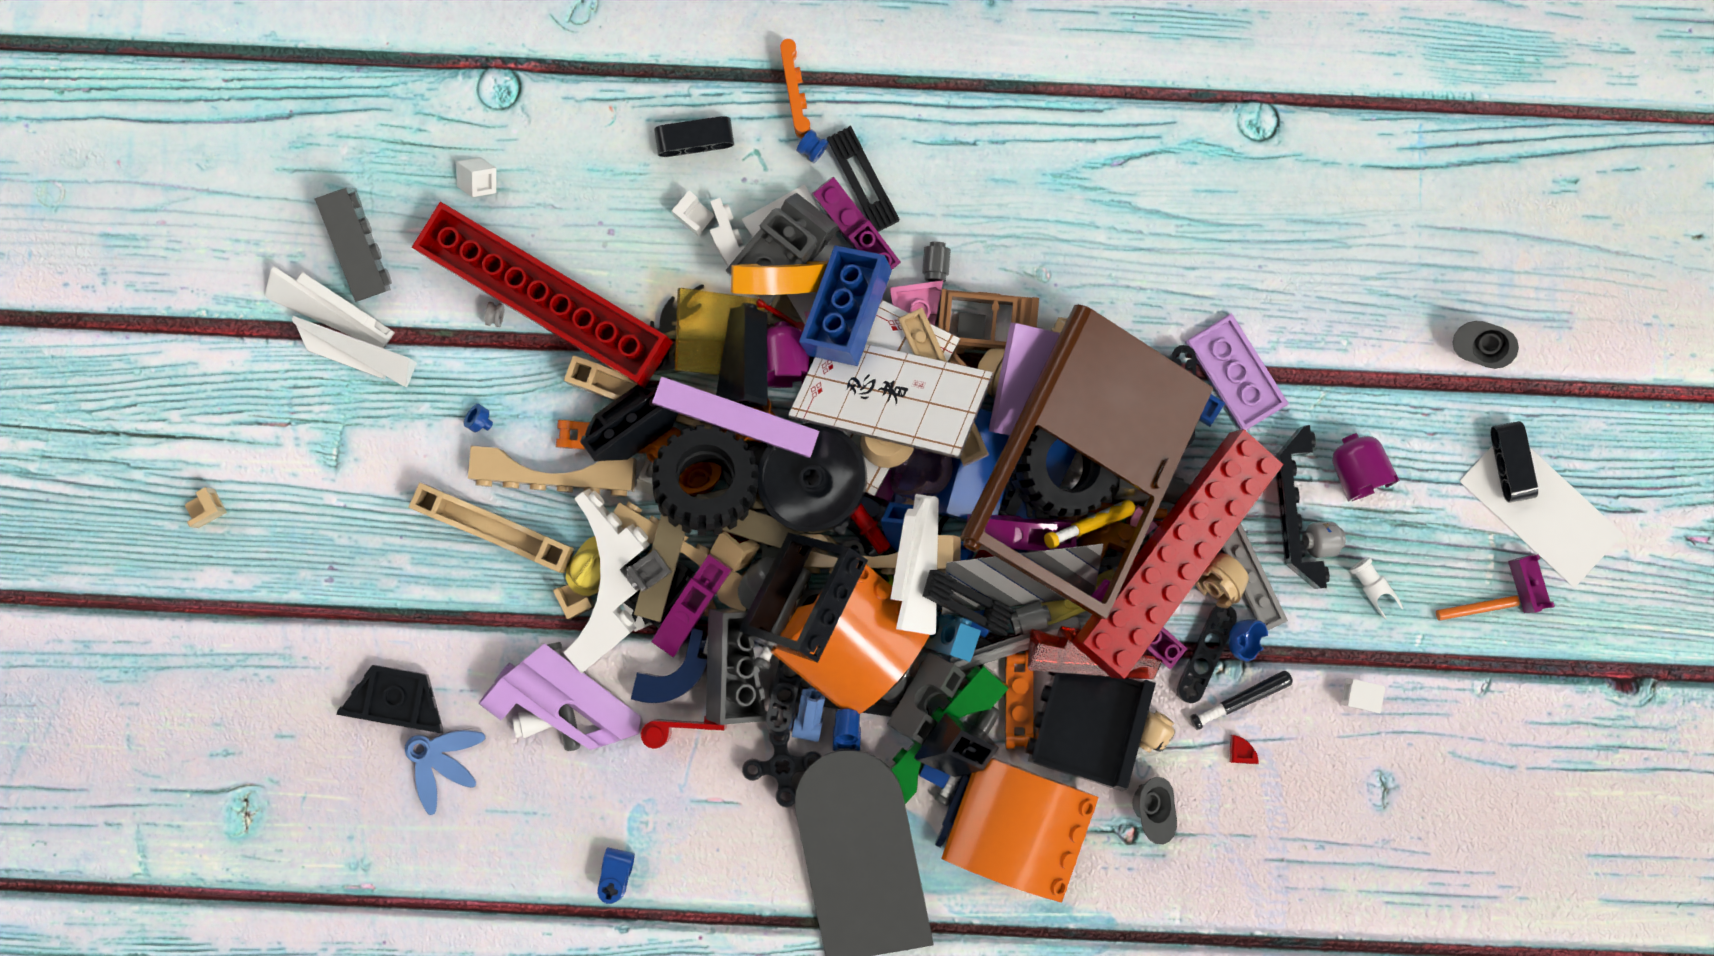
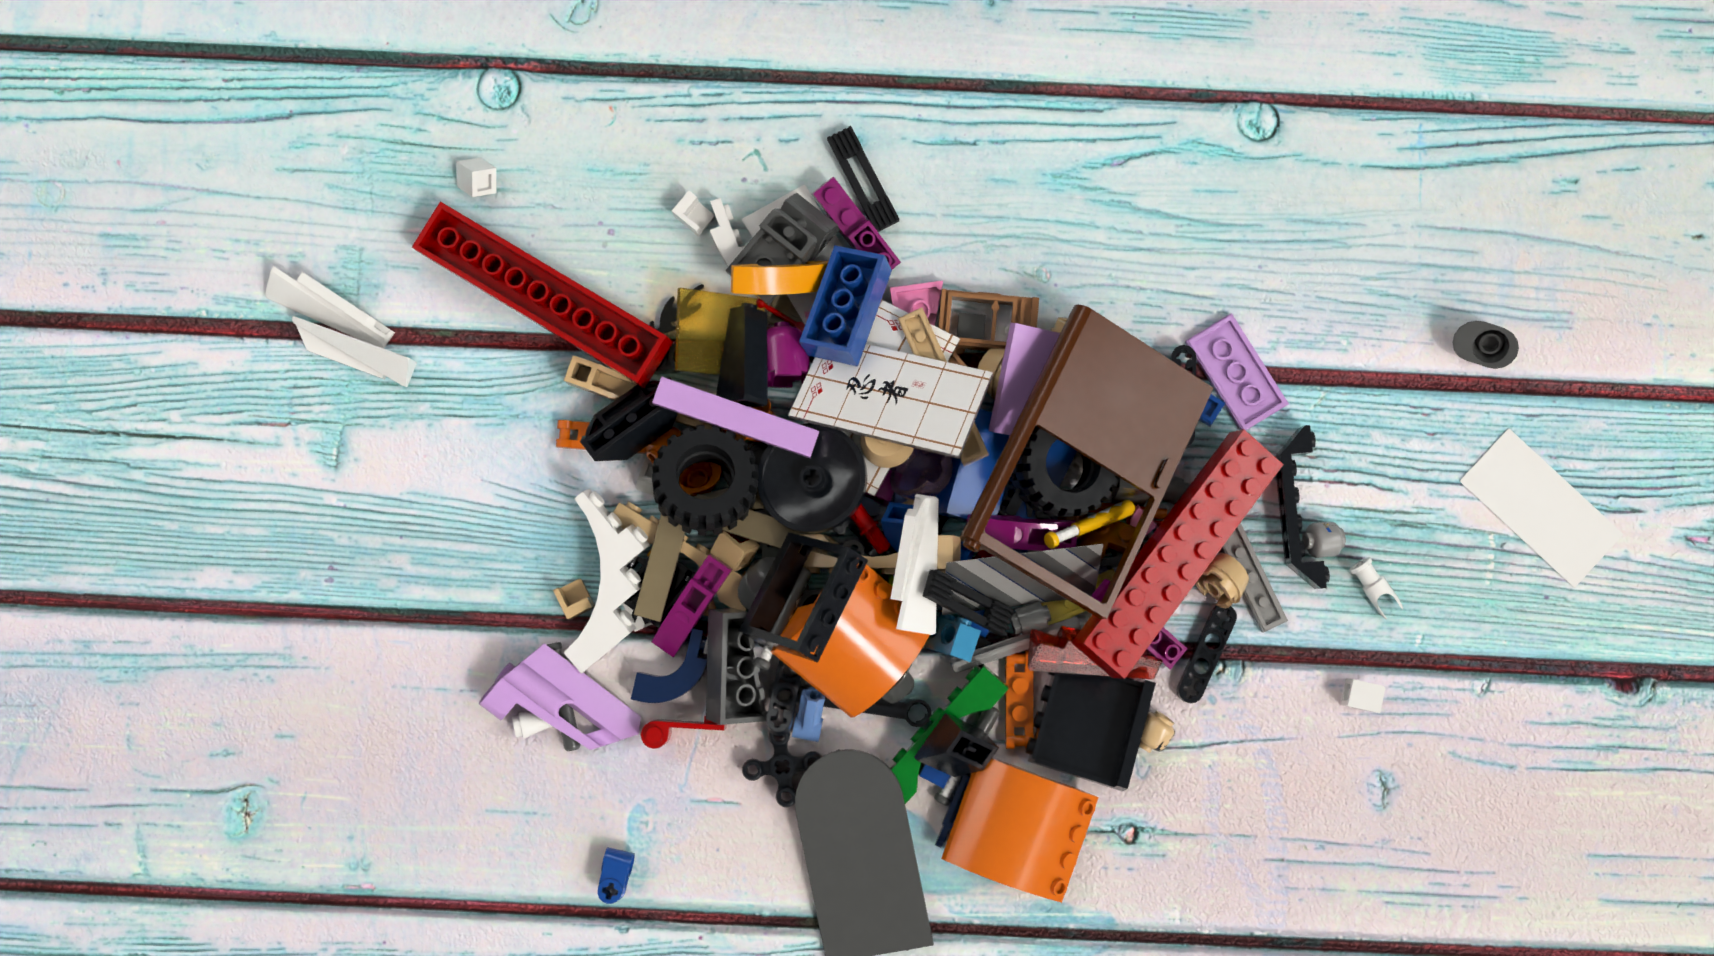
tan panel [185,487,227,528] -> none
dark grey wedge [314,188,392,302] -> none
black wing [336,665,443,733] -> none
medium blue plant [405,730,485,815] -> none
tan arch [408,482,575,573] -> none
blue tile [464,404,493,433] -> none
tan arch [468,446,637,497] -> none
light grey bush [485,302,504,327] -> none
light yellow piece [566,536,601,596] -> none
flat silver bracket [626,549,672,592] -> none
black beam [654,116,734,157] -> none
orange plate [780,39,811,139] -> none
blue wheel [796,129,829,164] -> none
blue piece [833,709,861,751] -> none
dark grey arch [887,652,966,745] -> none
dark grey brick [922,242,951,282] -> none
dark grey piece [1132,777,1177,845] -> none
black piece [1190,671,1293,730] -> none
blue hair [1229,619,1268,662] -> none
red tile [1229,735,1259,764] -> none
magenta cylinder [1332,433,1400,502] -> none
orange bar [1436,595,1520,621] -> none
black beam [1490,421,1538,503] -> none
magenta hinge [1508,554,1555,613] -> none

